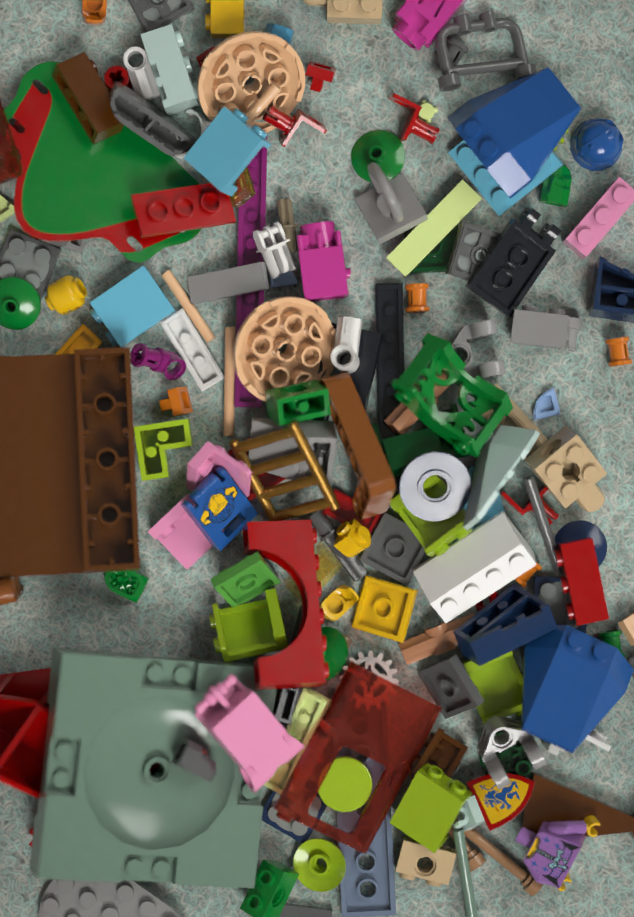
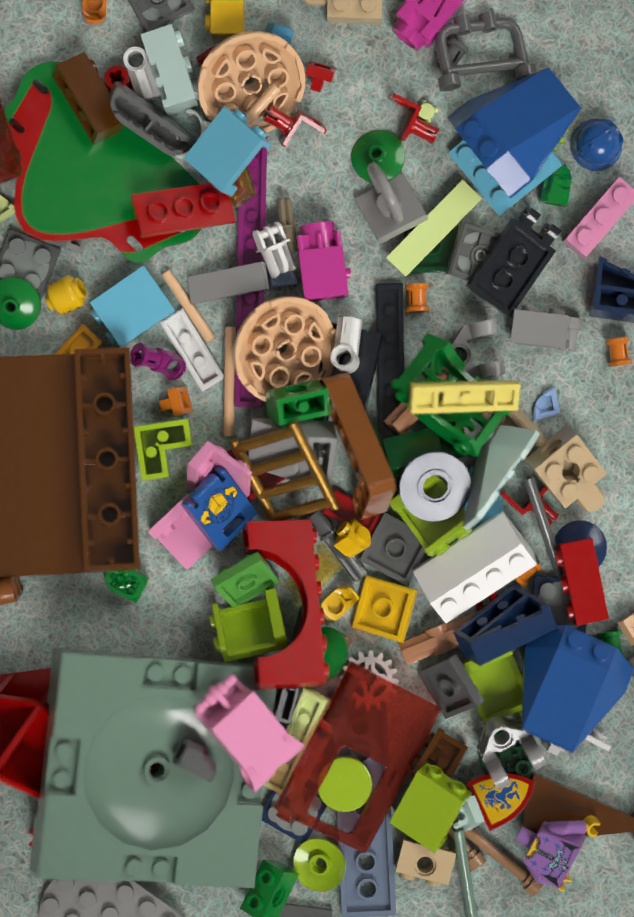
none -> light yellow hinge [408,380,521,414]

